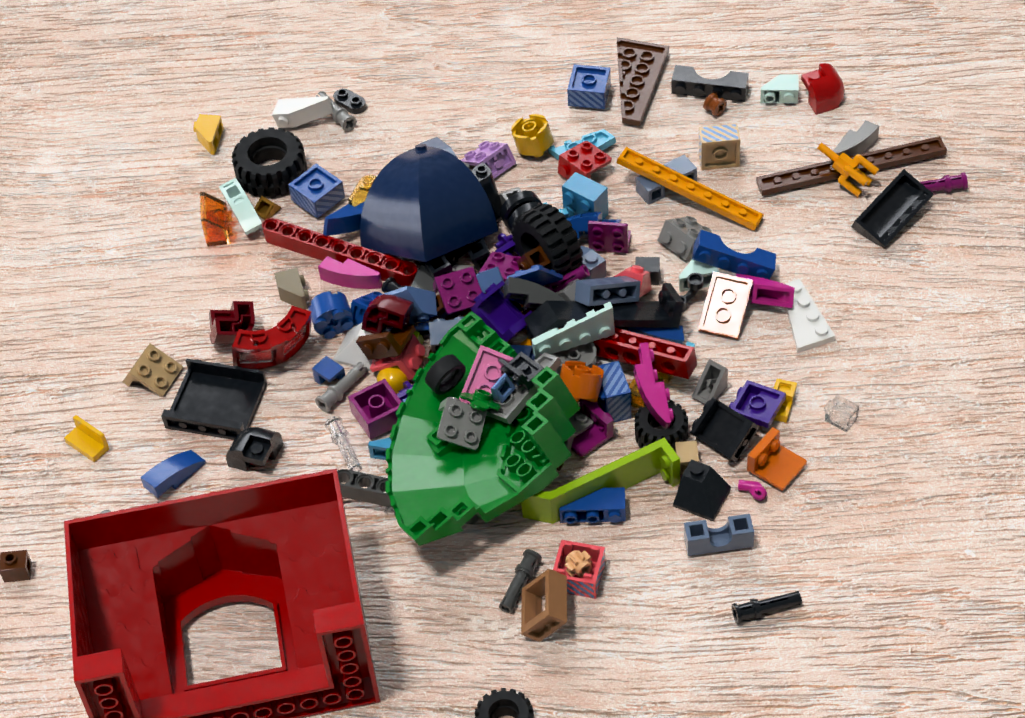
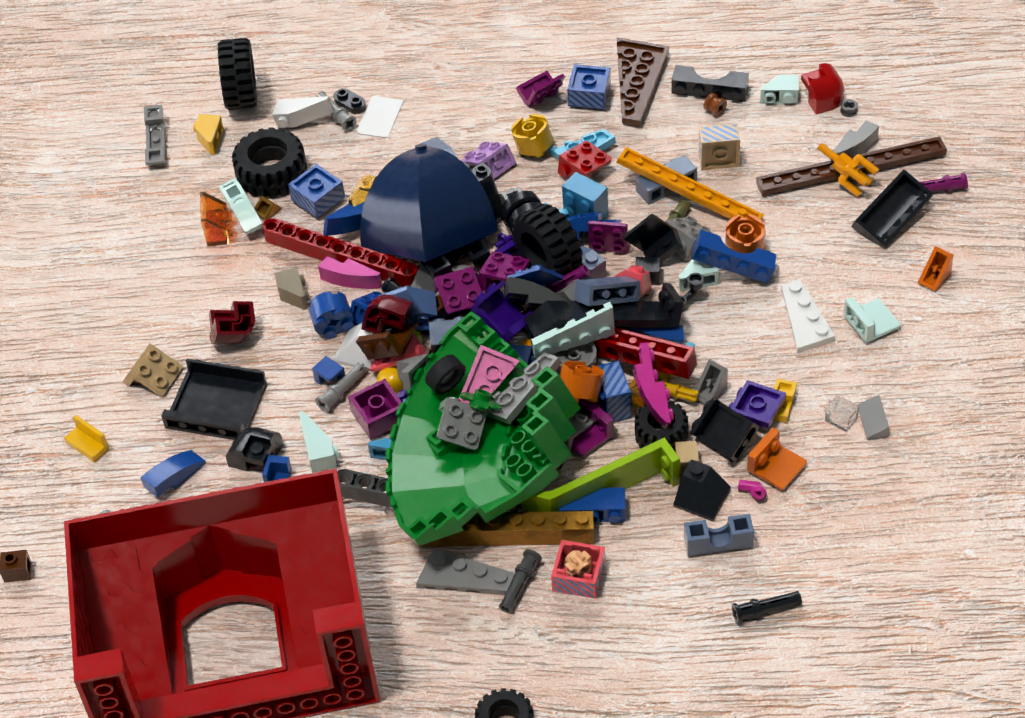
red window [232,306,312,369] -> none
clear pin [325,416,362,472] -> none
medium blue slope [476,266,504,293] -> none
medium blue slope [491,373,516,403] -> none
black bracket [498,352,544,390] -> none
reddish brown brick [516,245,551,270] -> none
medium nougat window [521,569,567,642] -> none
tile [698,272,753,340] -> none
dark pink slope [736,273,795,308] -> none
none -> light grey slope [144,105,166,166]
none -> black tyre [218,38,257,110]
none -> blue panel [262,455,292,482]
none -> light aqua slope [299,411,339,473]
none -> white sticker [356,95,403,138]
none -> light grey slope [396,354,428,391]
none -> light grey wing [416,548,515,595]
none -> pearl gold brick [419,511,594,547]
none -> magenta bracket [516,70,565,107]
none -> black bracket [623,214,683,264]
none -> yellow axle [659,380,699,403]
none -> olive axle [667,200,691,220]
none -> orange brick [725,215,766,254]
none -> dark grey bush [840,99,858,117]
none -> light aqua bracket [844,297,901,343]
none -> light grey slope [857,395,889,440]
none -> orange slope [918,246,954,291]

